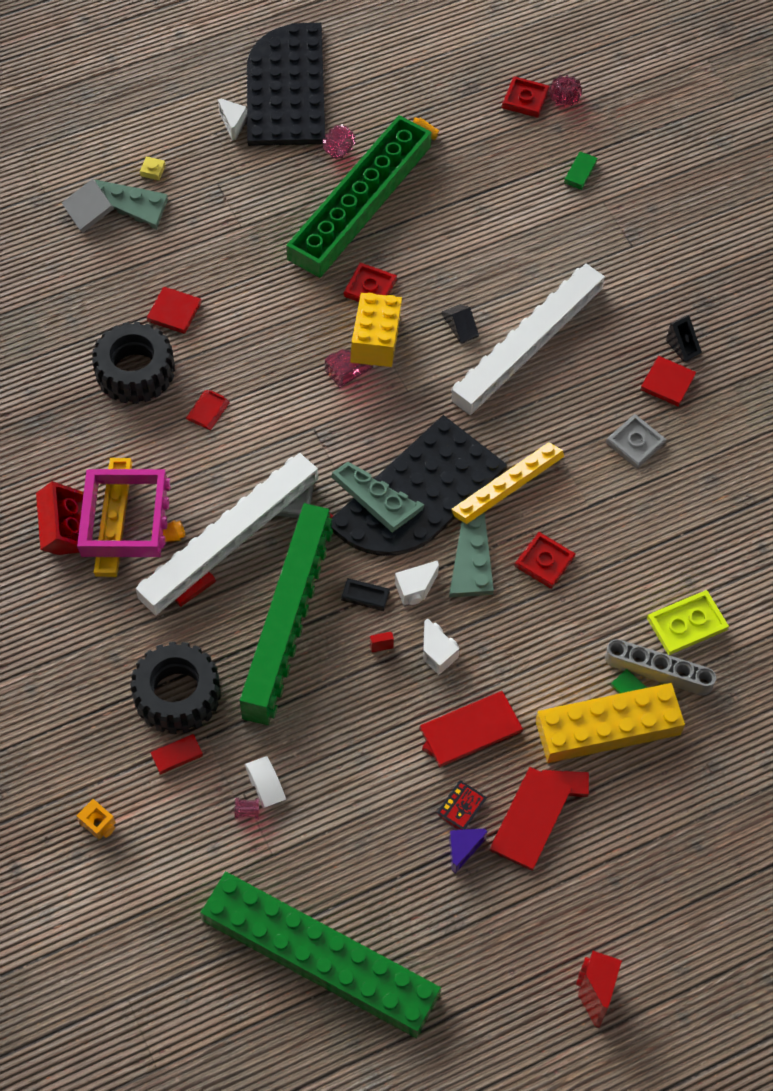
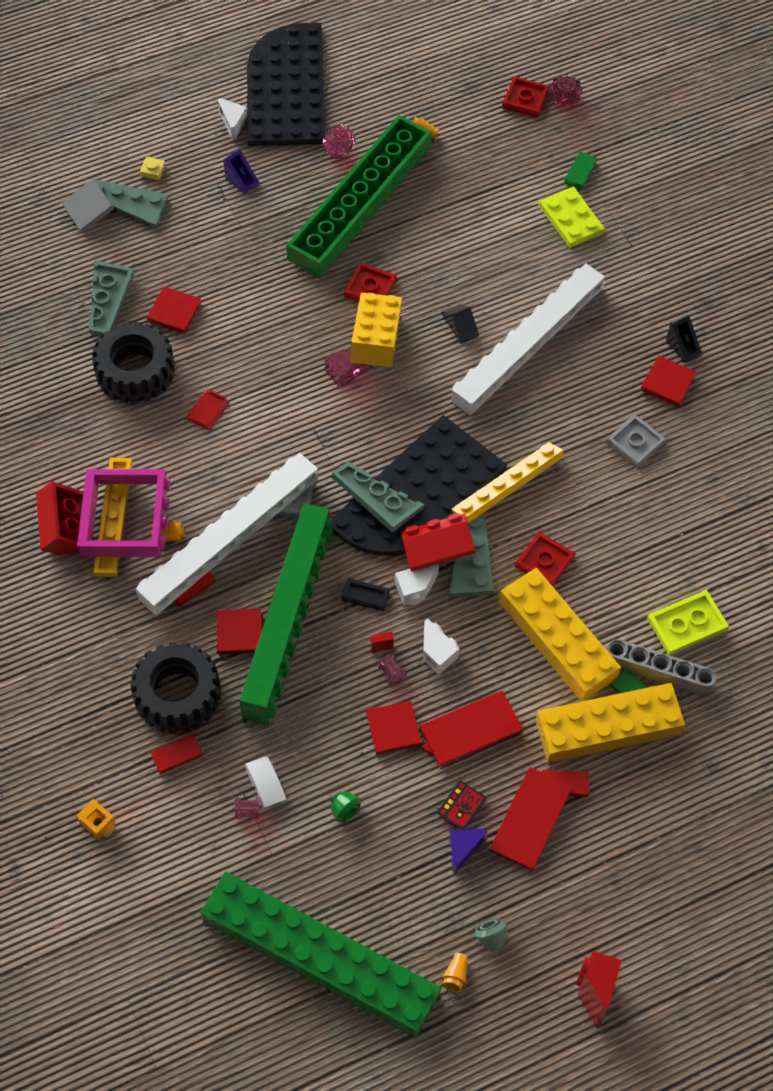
none -> sand green wing [89,260,134,337]
none -> red tile [216,608,262,655]
none -> dark purple slope [223,149,260,194]
none -> green cone [330,791,361,822]
none -> red tile [366,701,421,755]
none -> clear pink bush [377,655,406,685]
none -> red slope [402,513,476,572]
none -> light orange cone [442,953,469,992]
none -> sand green cone [475,919,507,950]
none -> yellow brick [499,568,621,702]
none -> neon yellow plate [539,186,605,248]

